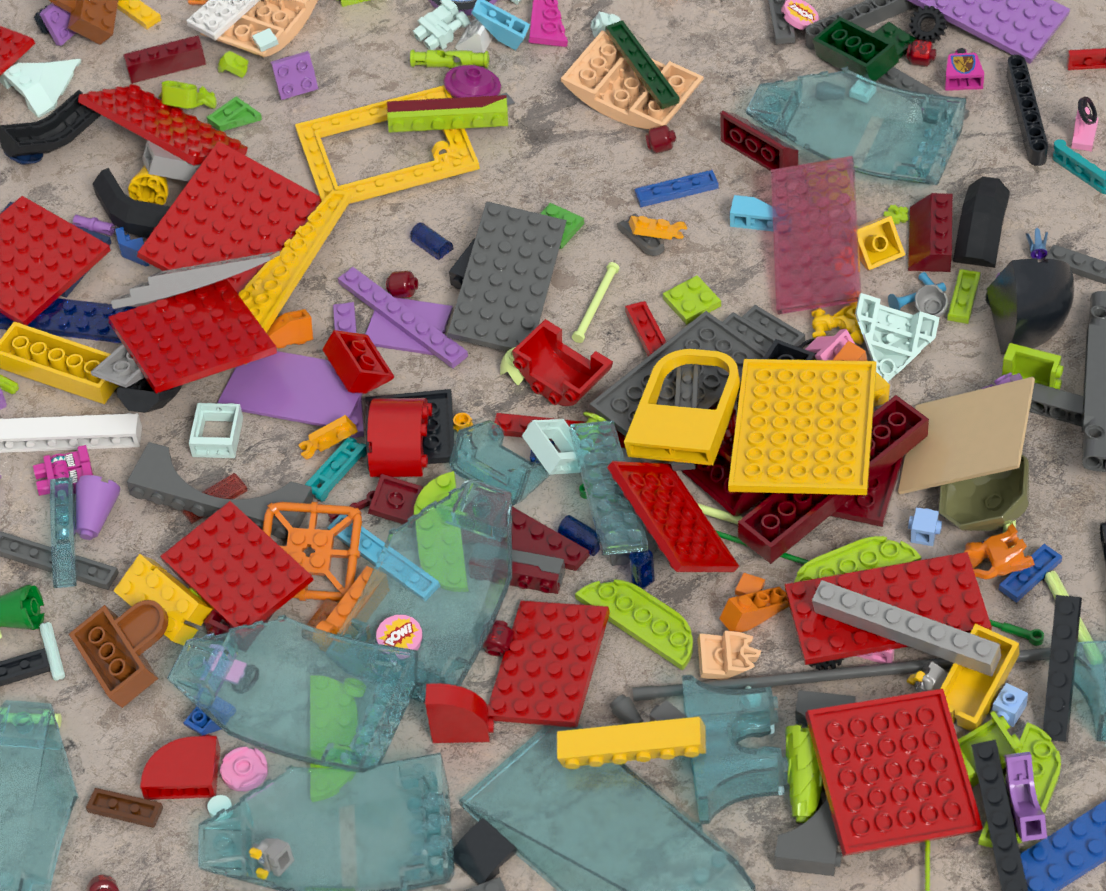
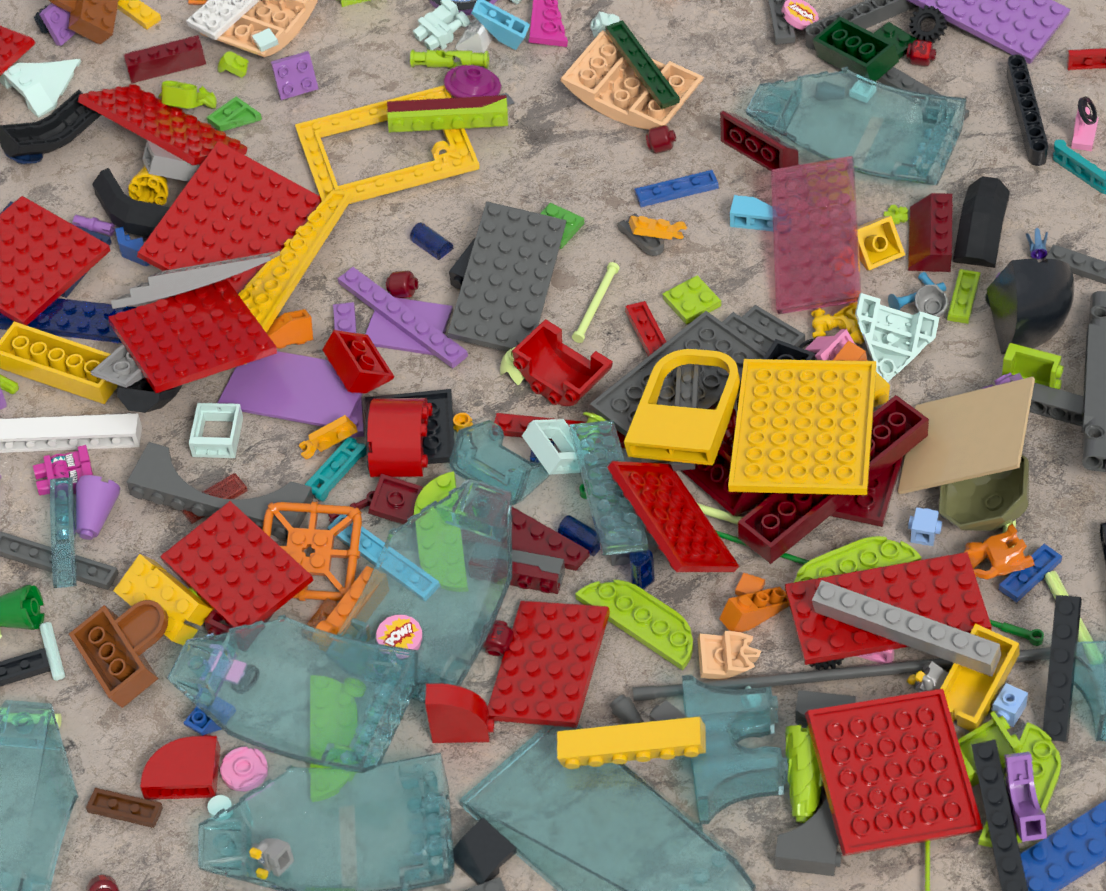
dark pink torso [945,48,984,91] -> none

